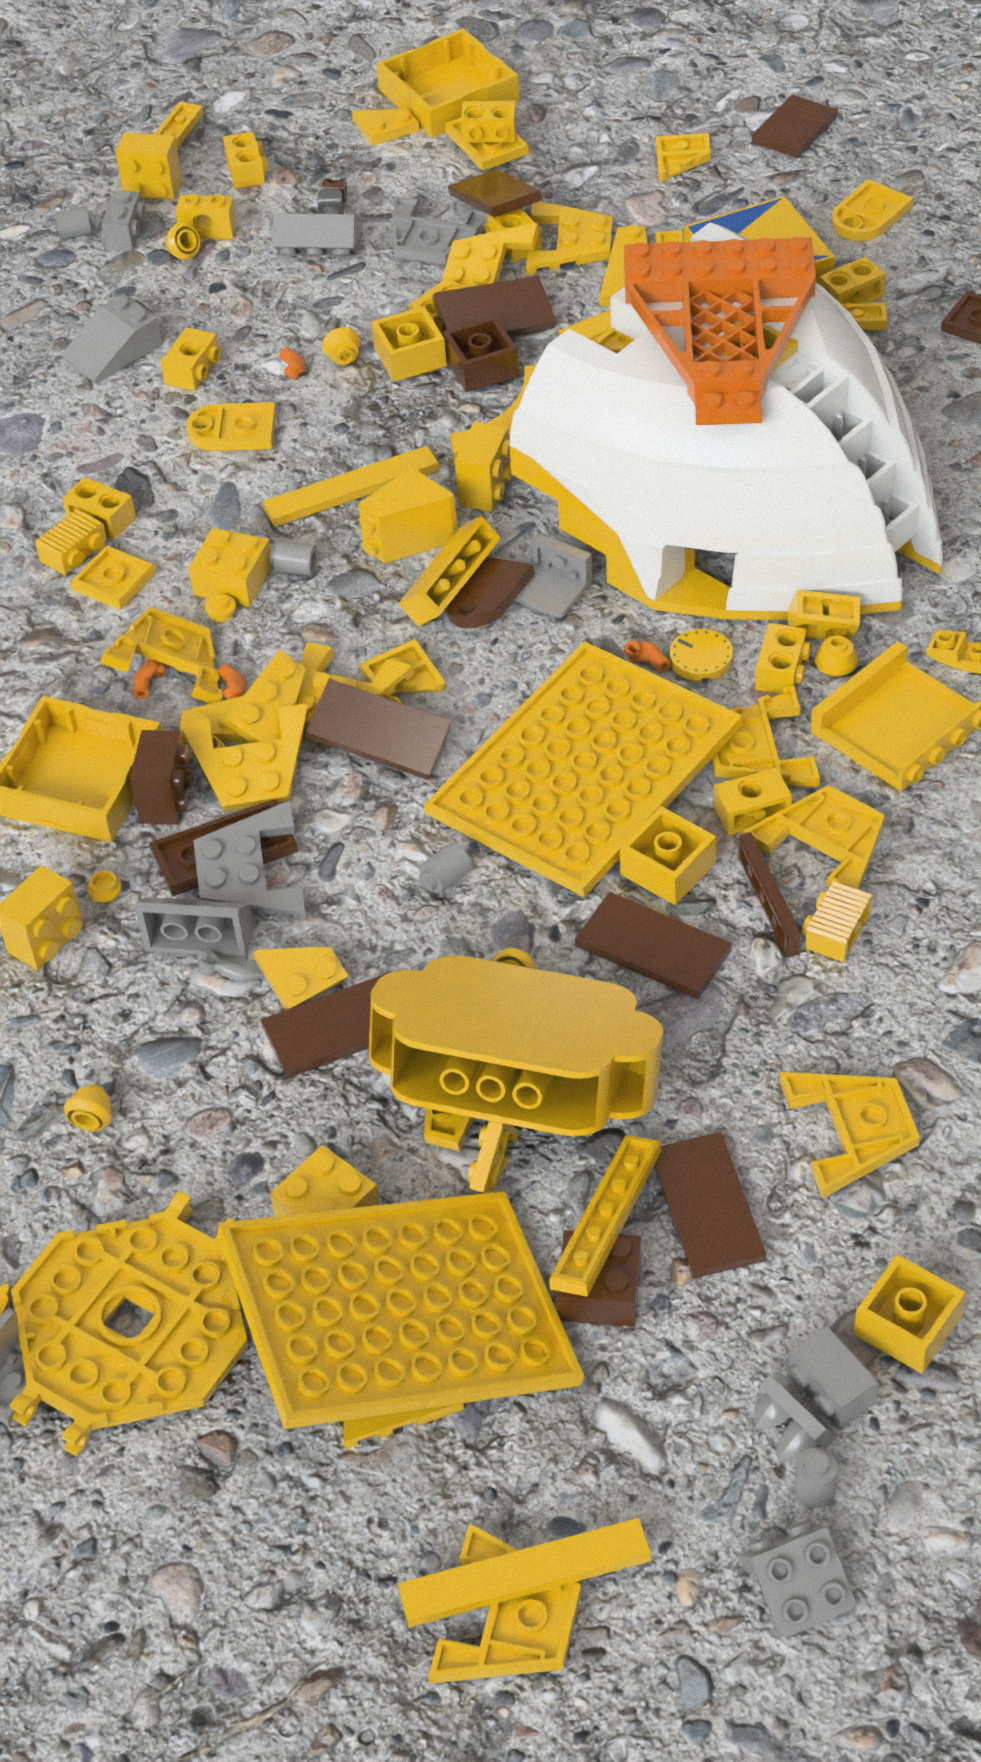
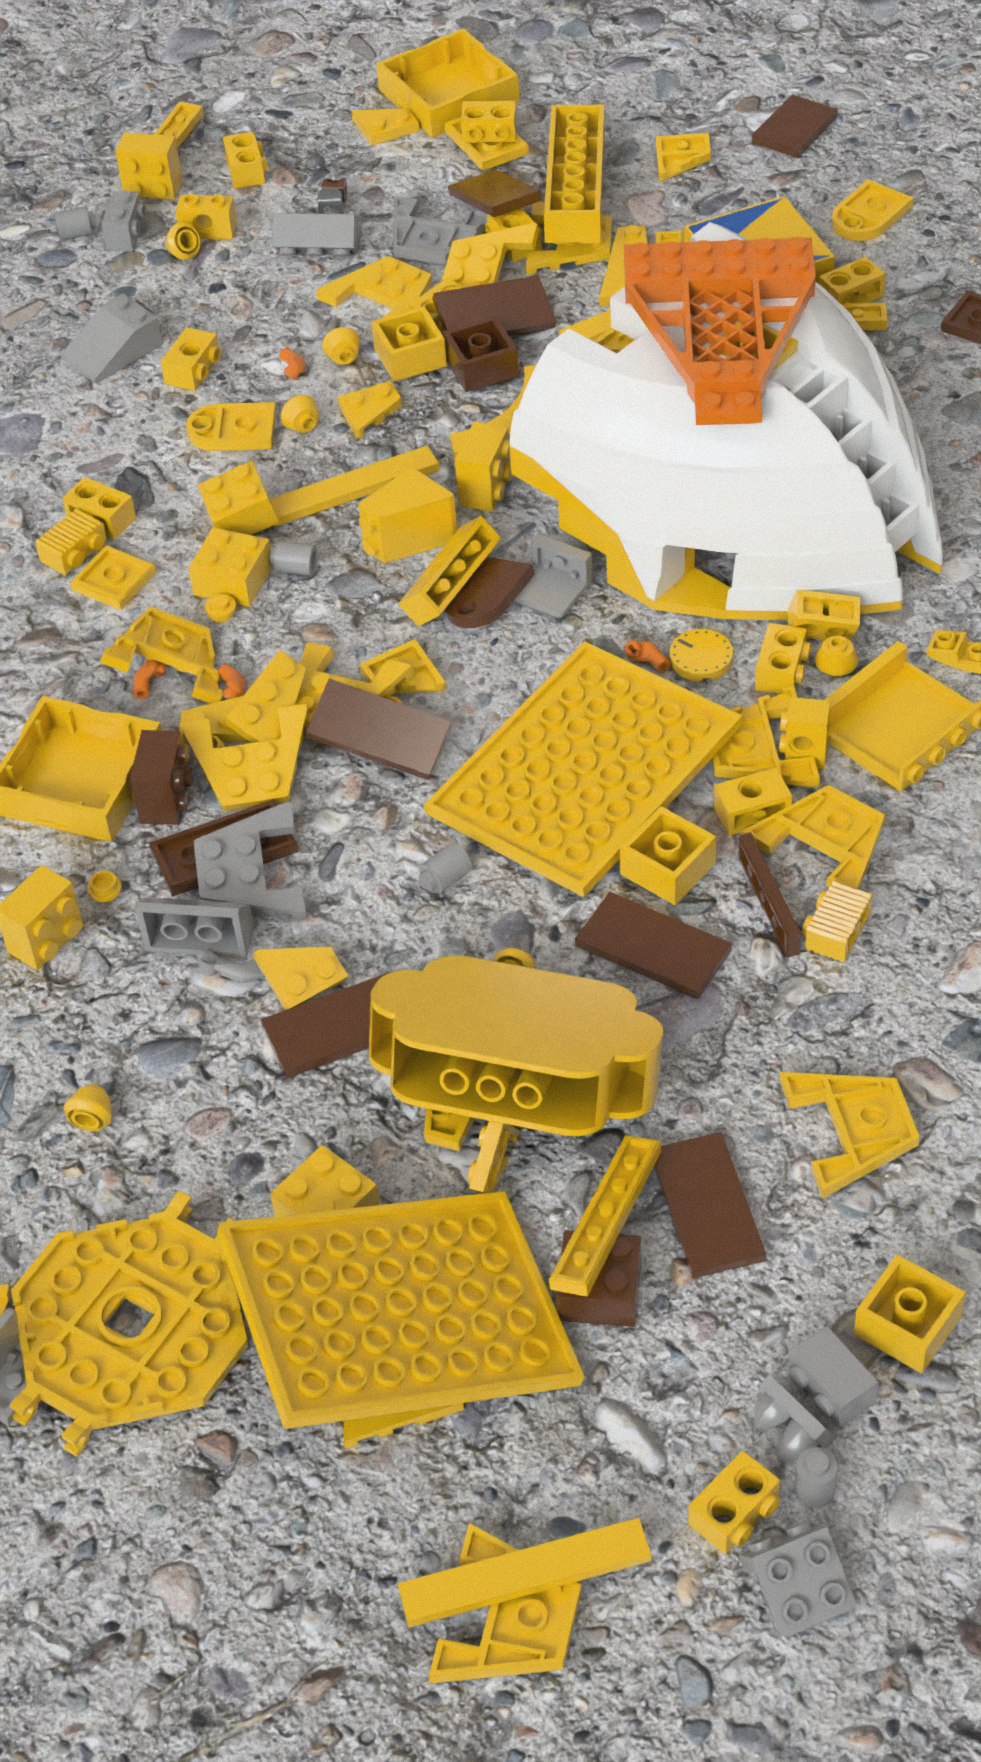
none -> yellow brick [198,461,280,535]
none -> yellow cone [281,395,319,433]
none -> yellow wing [316,256,432,318]
none -> yellow wing [337,381,402,439]
none -> yellow brick [544,104,604,245]
none -> yellow brick [688,1450,781,1555]
none -> yellow brick [779,697,830,770]

